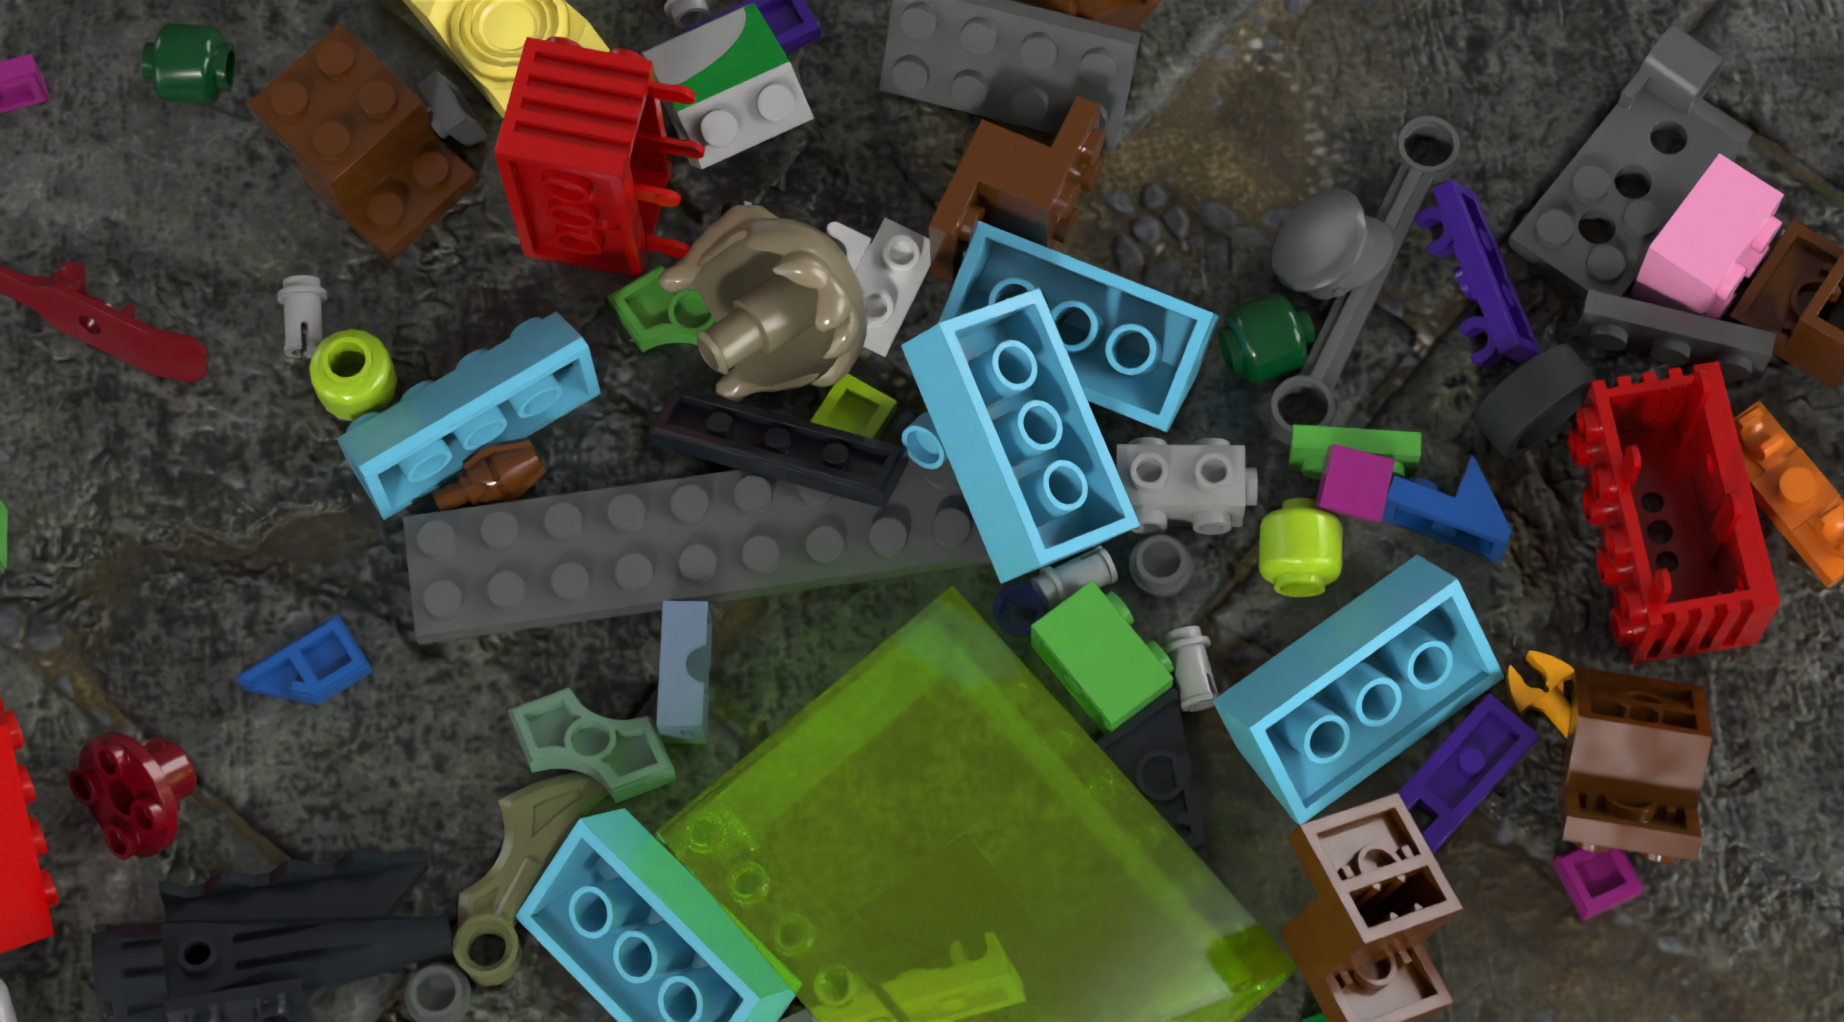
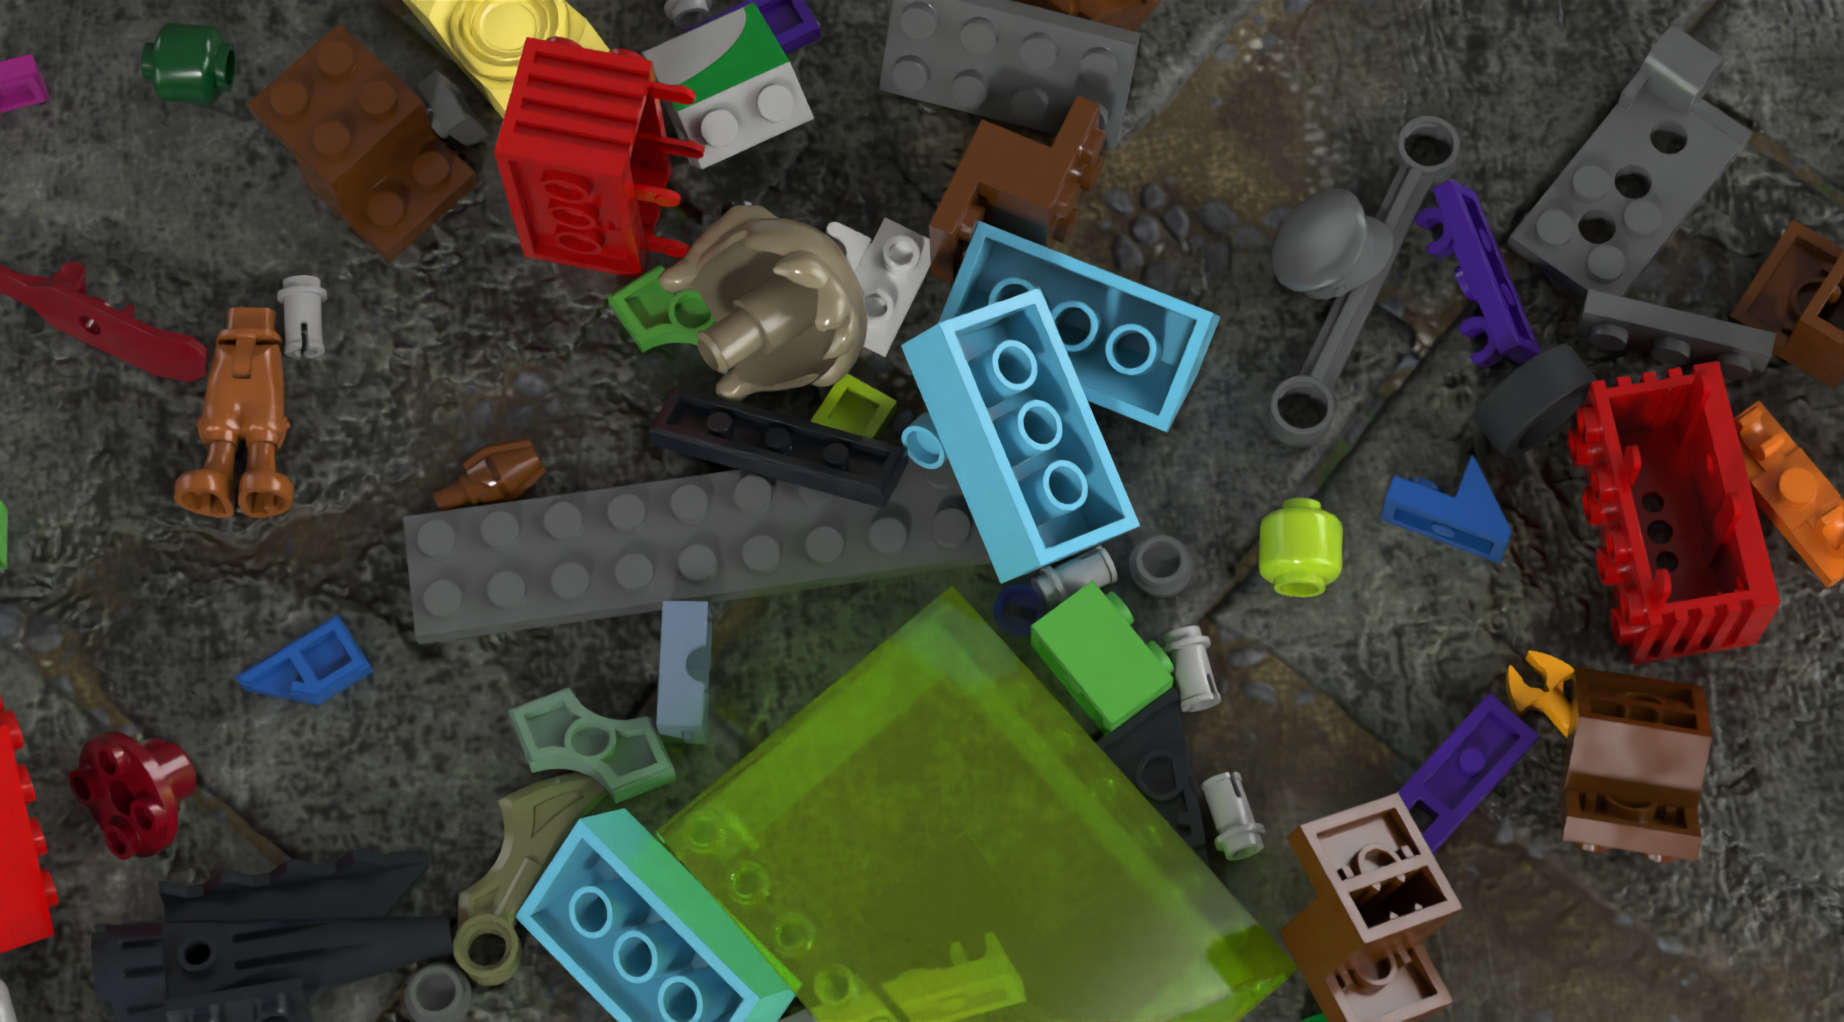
lime head [309,329,397,421] -> none
medium azure slope [337,311,601,520] -> none
light grey brick [1115,437,1258,535] -> none
medium azure slope [1212,554,1505,825] -> none
dark green head [1217,293,1315,384] -> none
bright green plate [1288,424,1422,484] -> none
magenta tile [1314,444,1395,524] -> none
magenta tile [1552,847,1644,922] -> none
bright pink brick [1630,153,1784,320] -> none
none -> dark orange piece [174,307,295,518]
none -> light grey pin [1200,772,1266,861]

